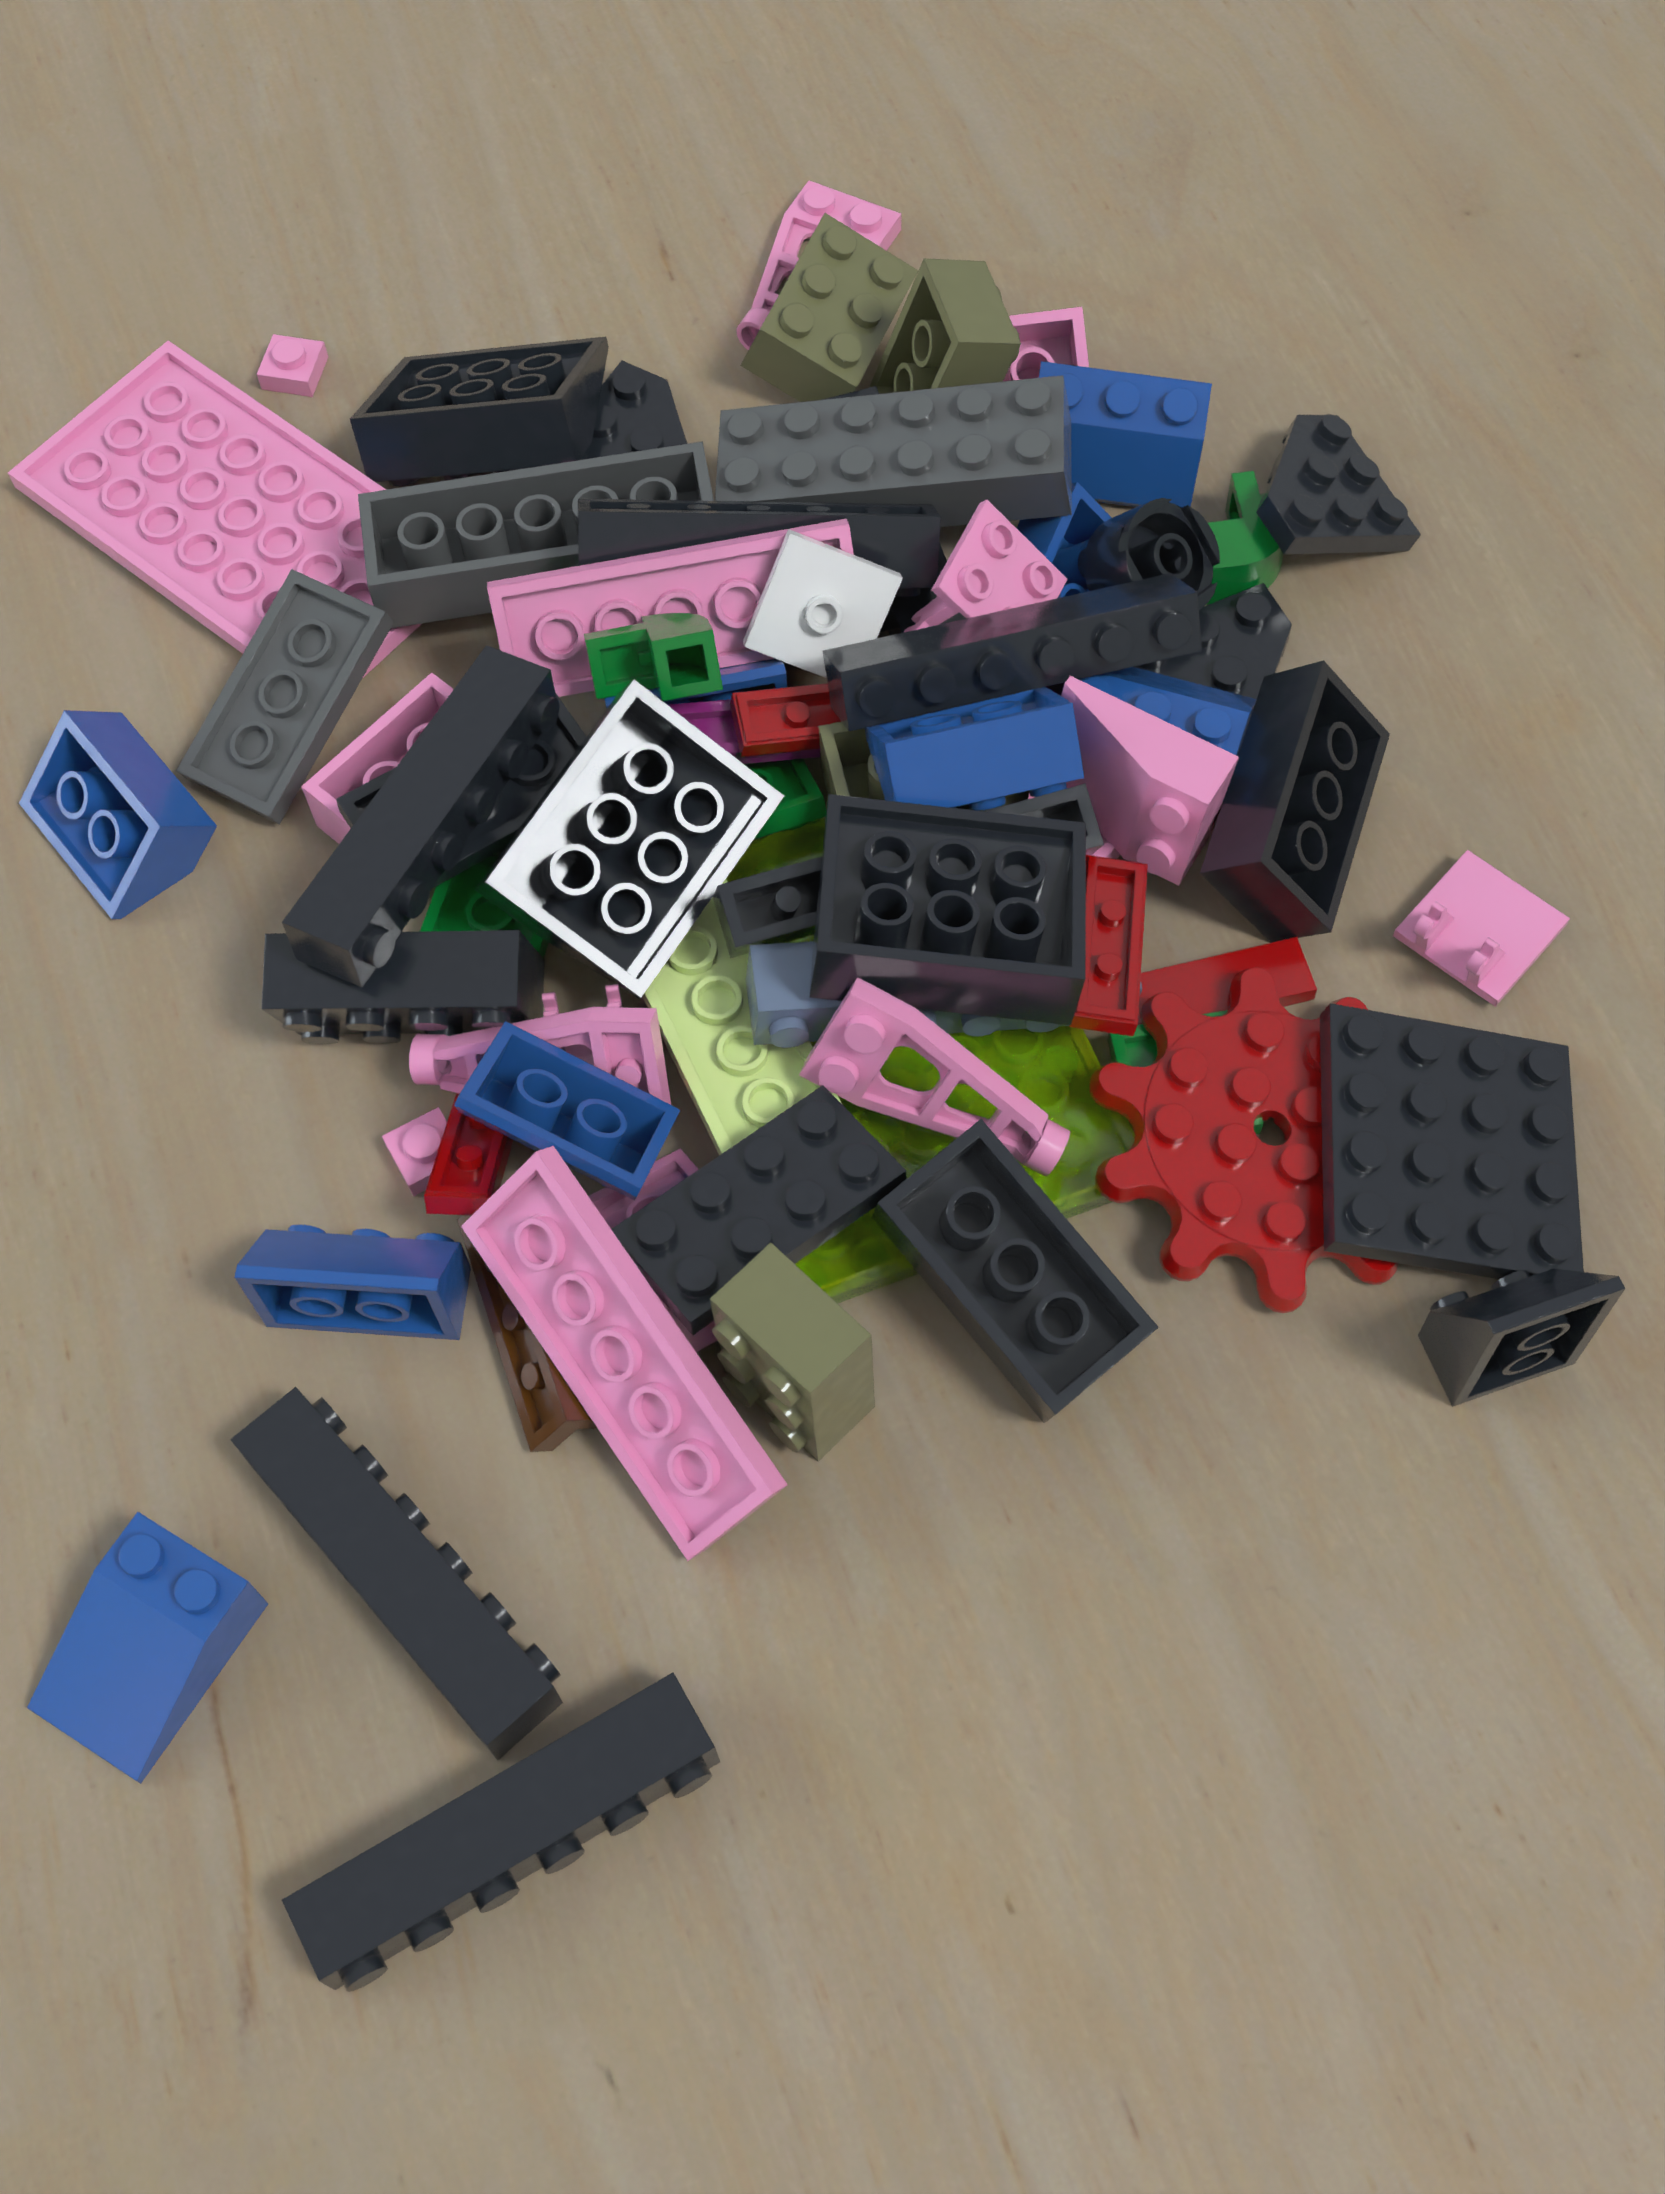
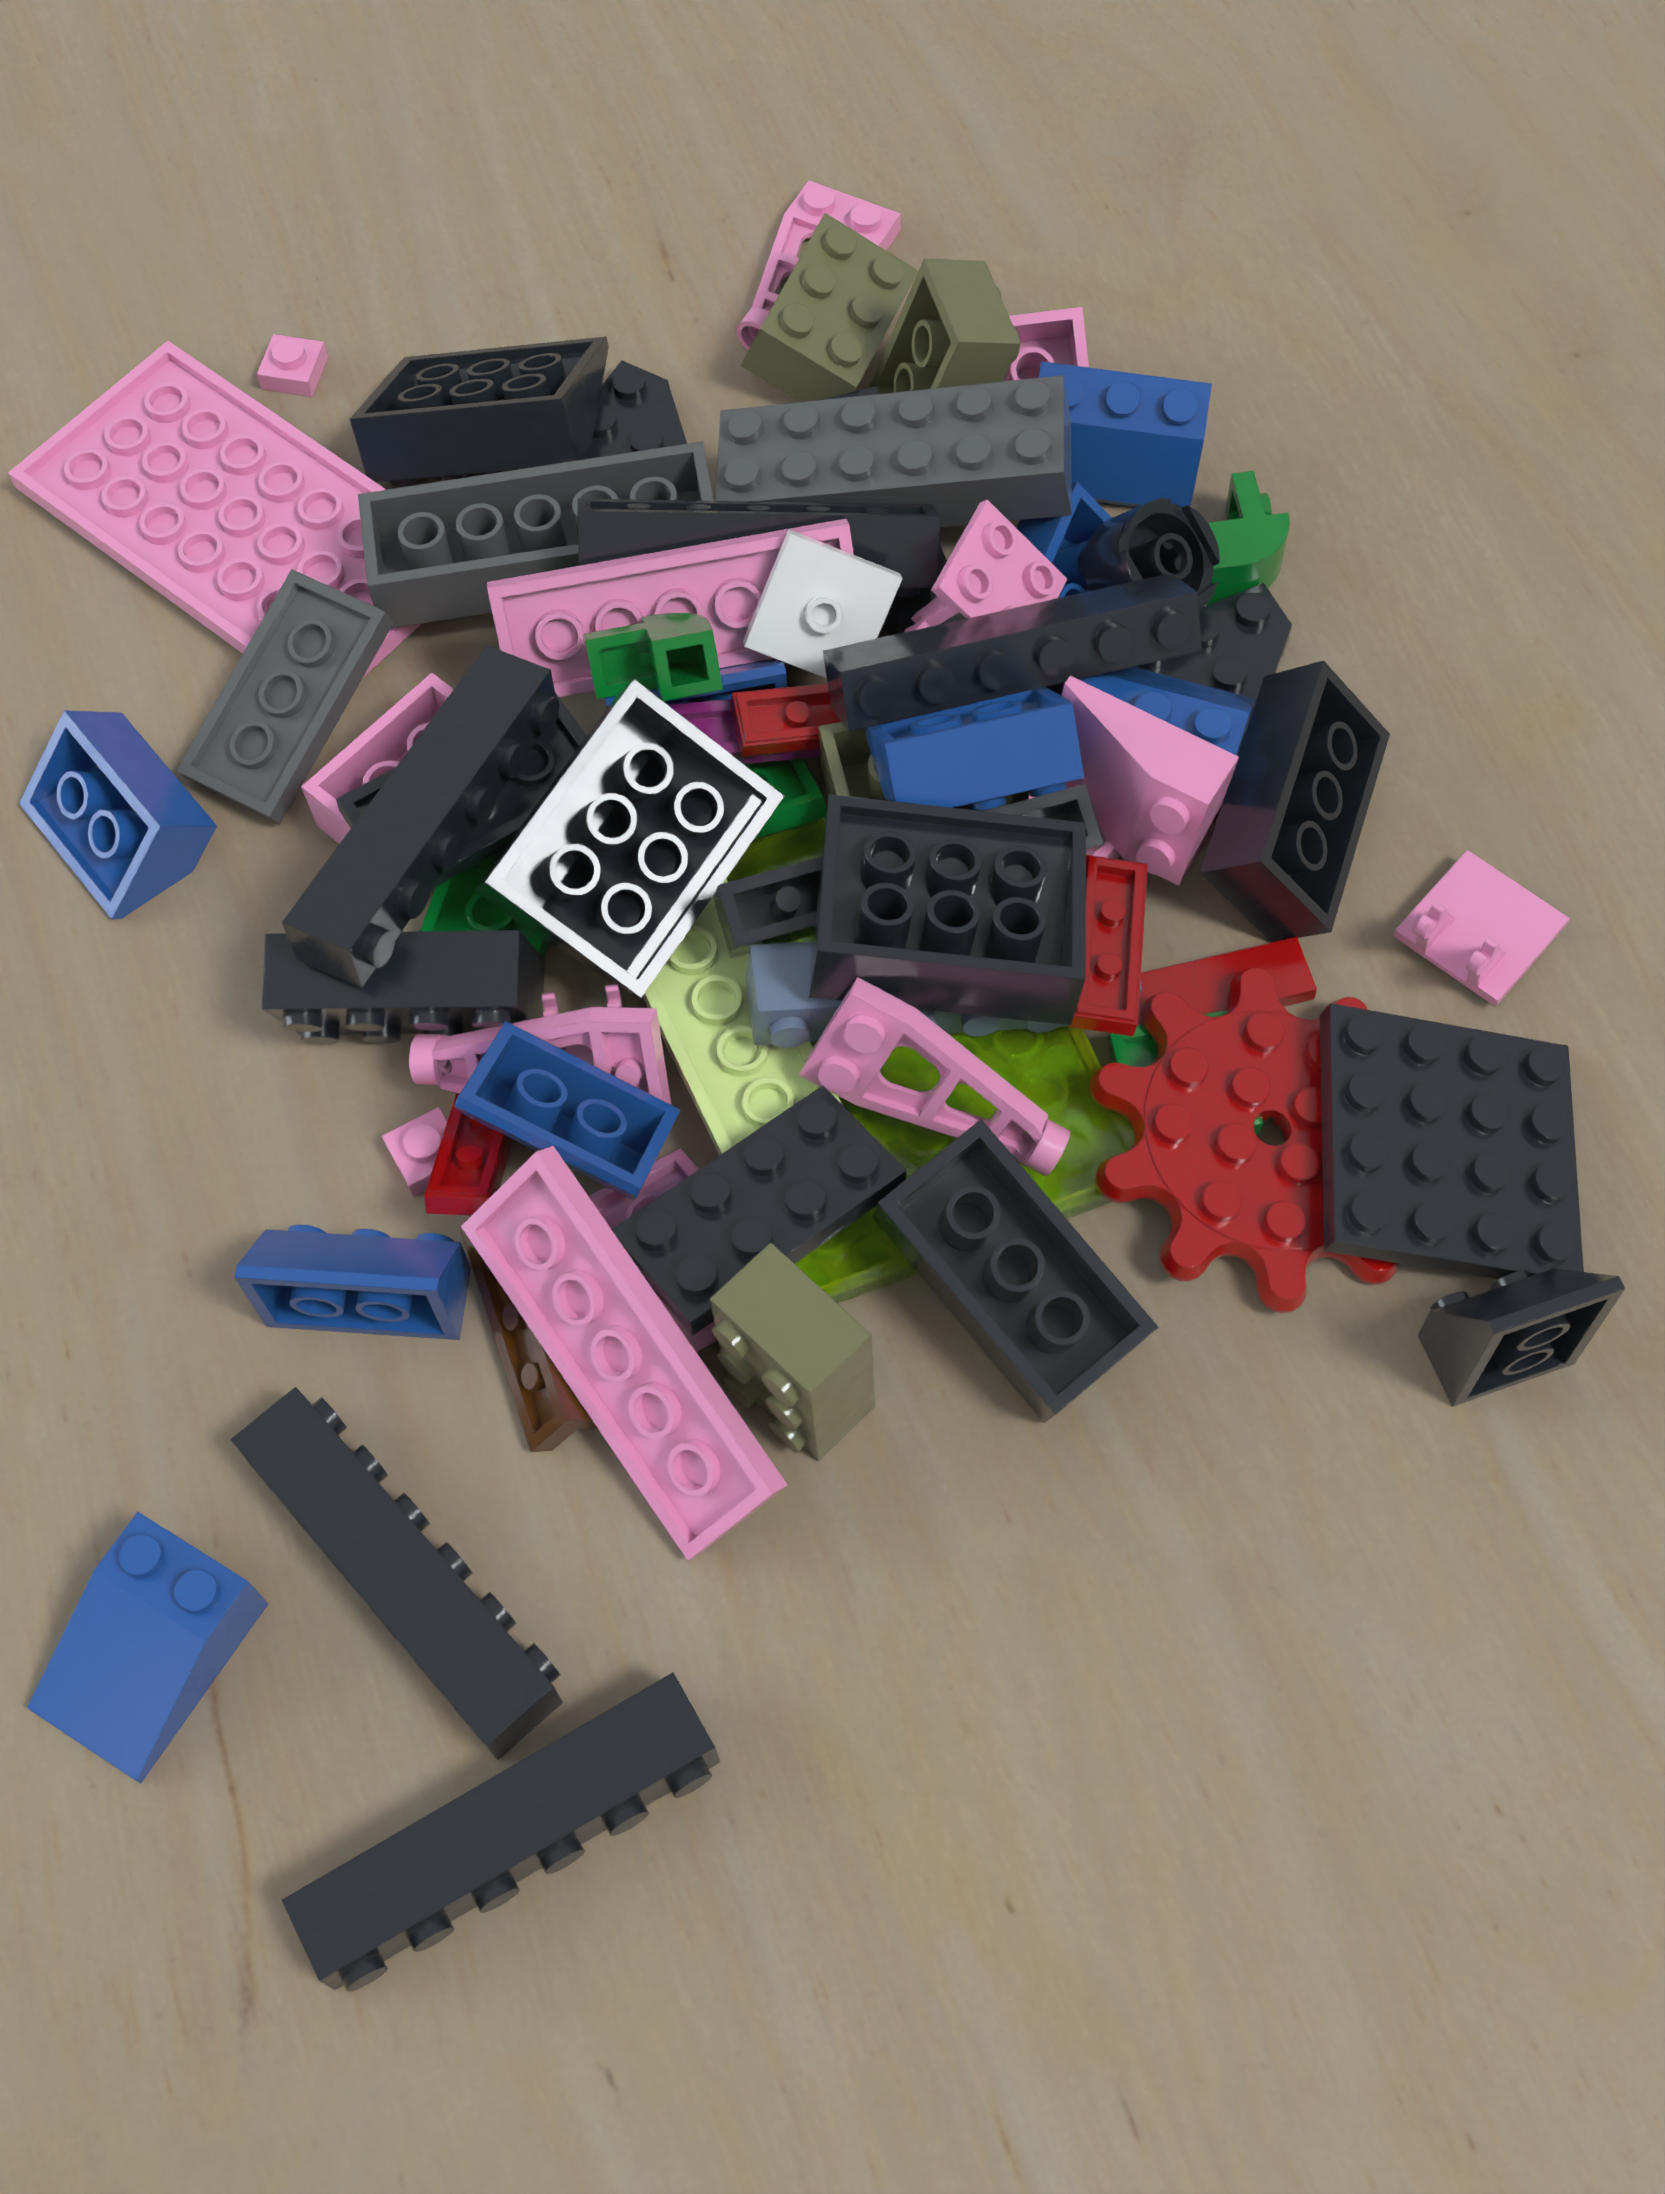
black plate [1256,414,1421,554] -> none

